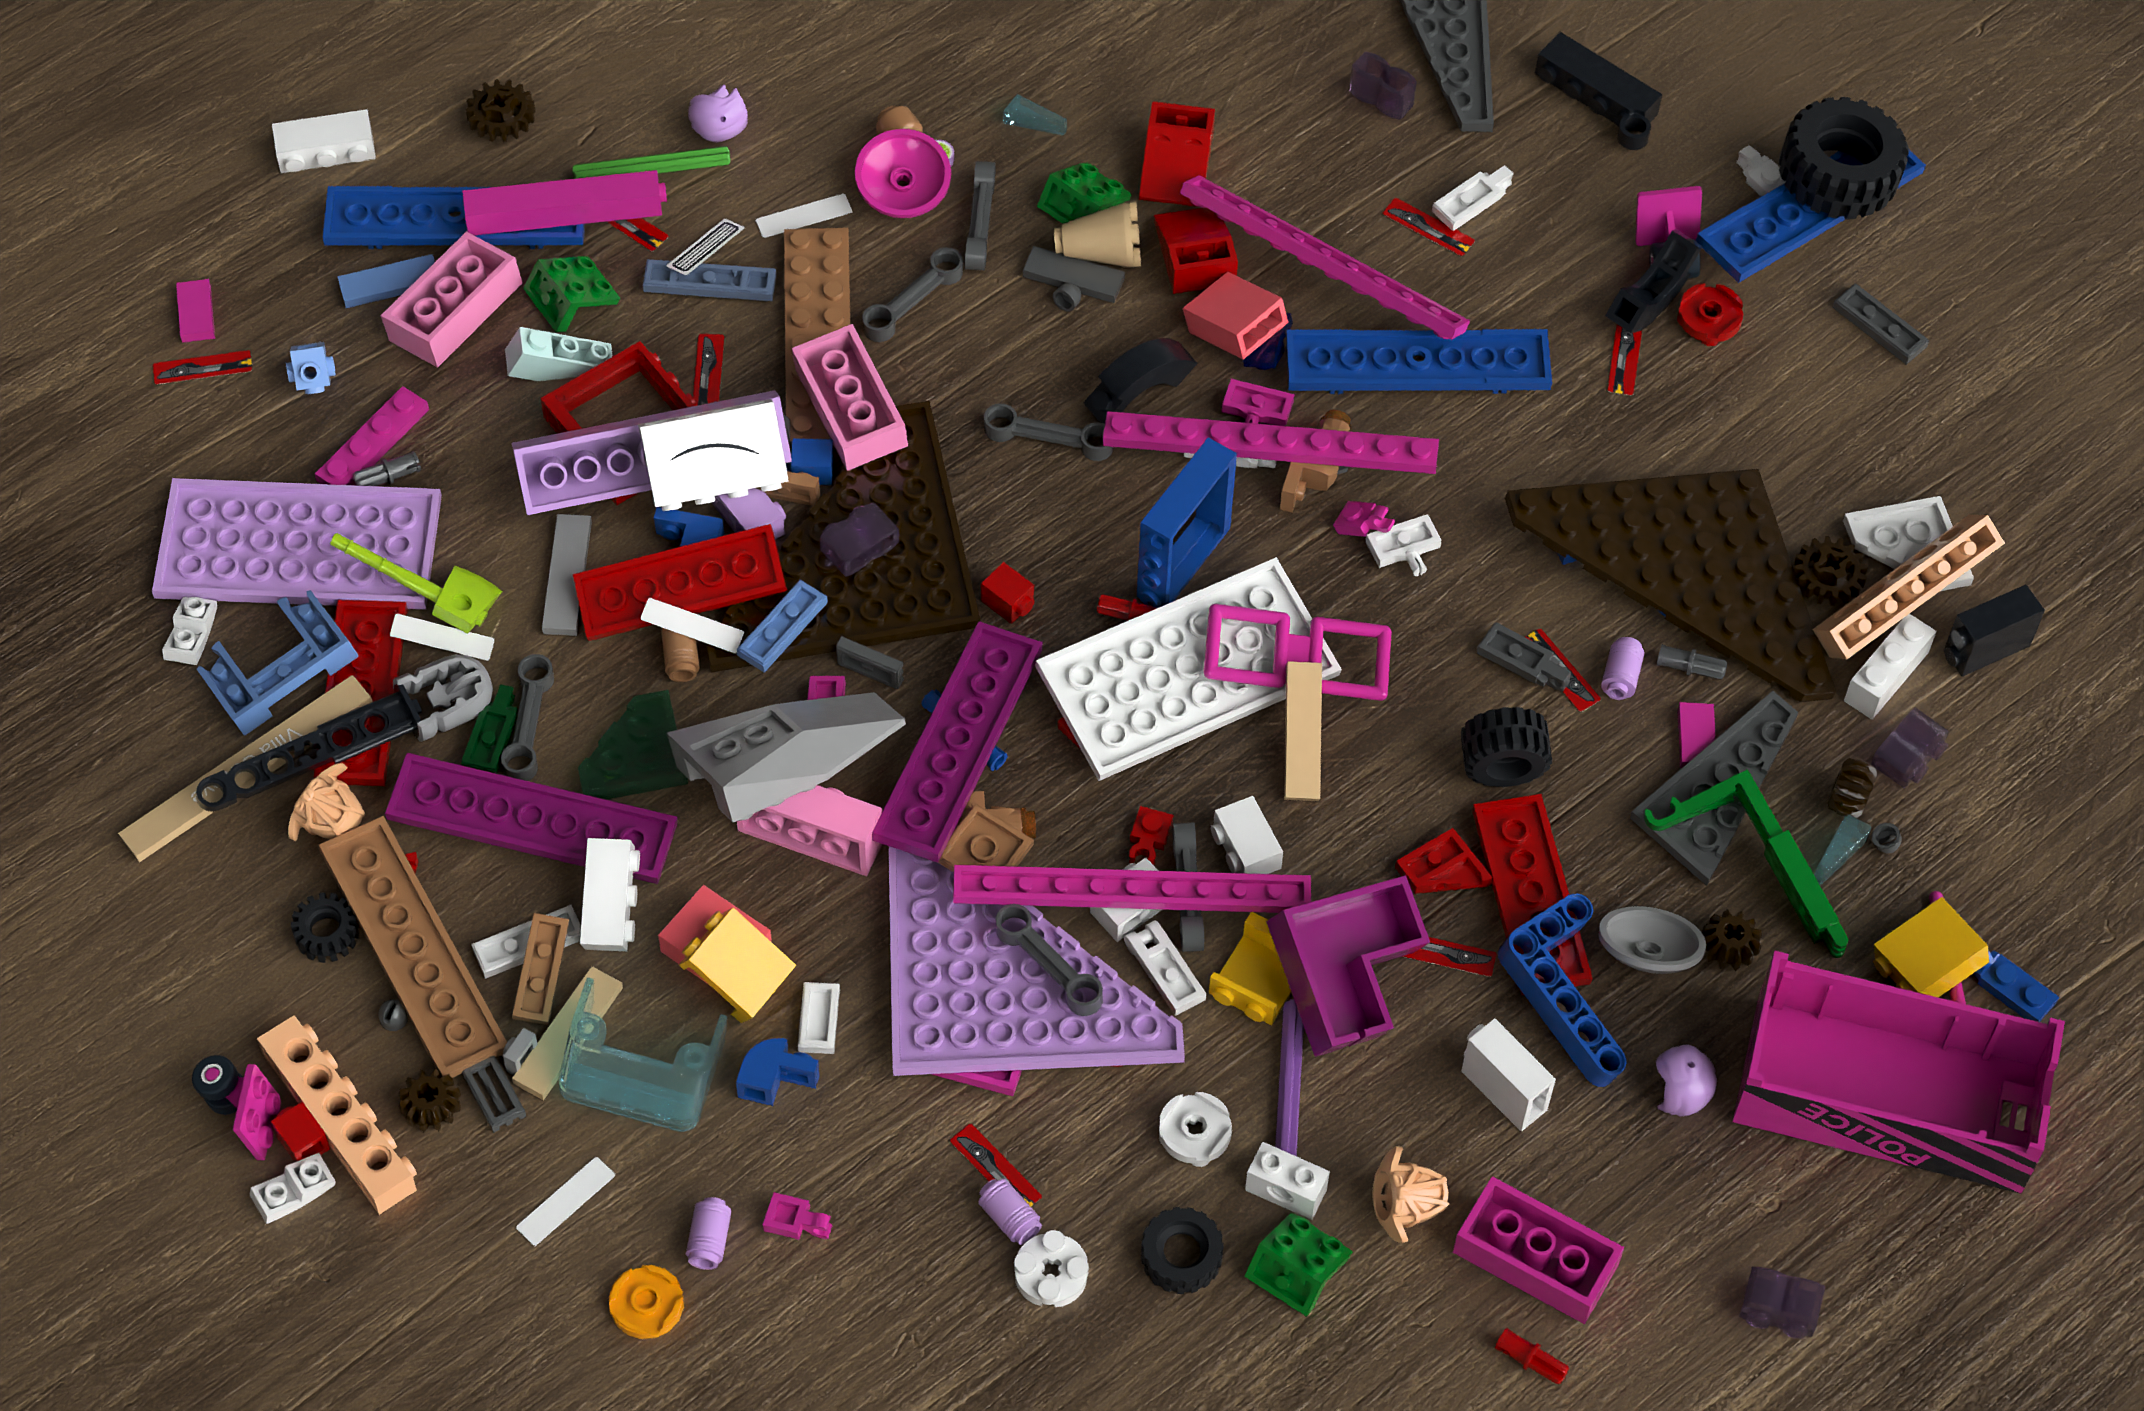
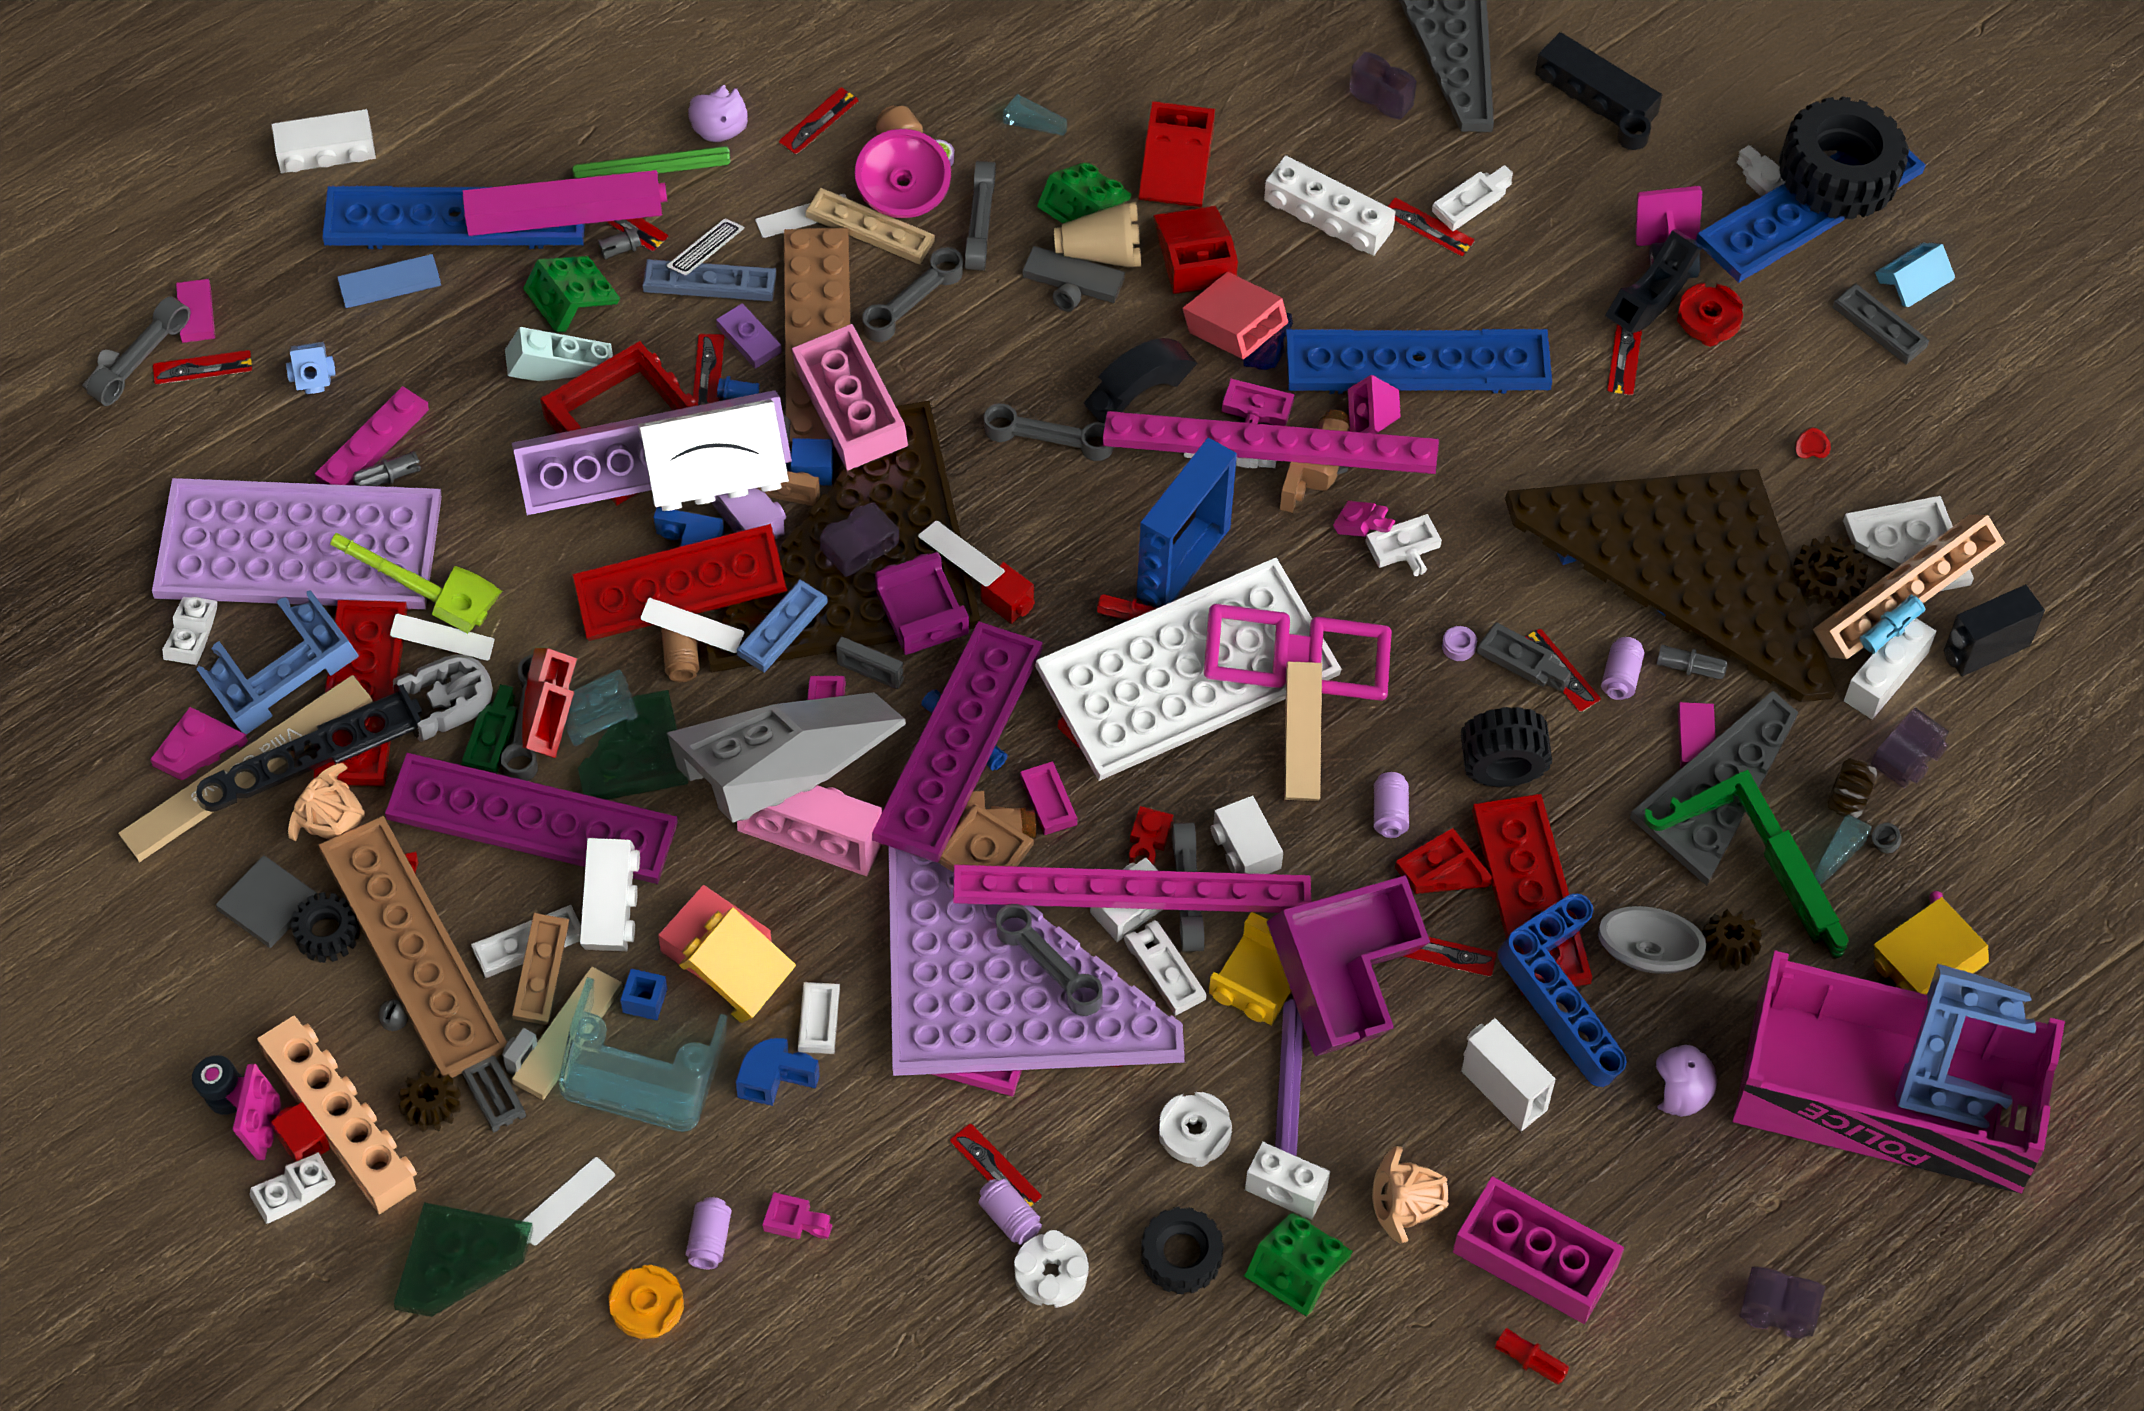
bright pink brick [381,232,522,368] -> none
dark brown gear [466,79,536,142] -> none
light grey tile [542,514,592,636] -> none
dark pink plate [1180,175,1470,340] -> none
blue hinge [1973,950,2059,1022] -> none
none -> light grey hand [82,350,120,389]
none -> dark grey piece [87,296,190,406]
none -> dark pink wing [150,707,248,781]
none -> dark grey tile [216,855,318,948]
none -> clear green plate [393,1202,533,1317]
none -> red slope [522,648,577,758]
none -> clear light blue plate [566,669,638,747]
none -> dark grey pin [598,227,641,260]
none -> blue plate [621,969,667,1020]
none -> medium lavender plate [716,303,782,369]
none -> blue pin [717,376,760,401]
none -> red sticker [779,88,859,154]
none -> tan tile [806,188,935,265]
none -> magenta panel [875,552,969,655]
none -> white sticker [918,521,1005,587]
none -> dark pink tile [1020,761,1077,835]
none -> white brick [1264,155,1396,256]
none -> dark pink slope [1348,375,1401,434]
none -> lavender head [1374,772,1409,838]
none -> lavender tile [1442,626,1477,661]
none -> red piece [1795,427,1831,458]
none -> medium azure pin [1860,594,1926,654]
none -> medium azure panel [1875,243,1955,307]
none -> medium blue wedge [1895,964,2036,1129]

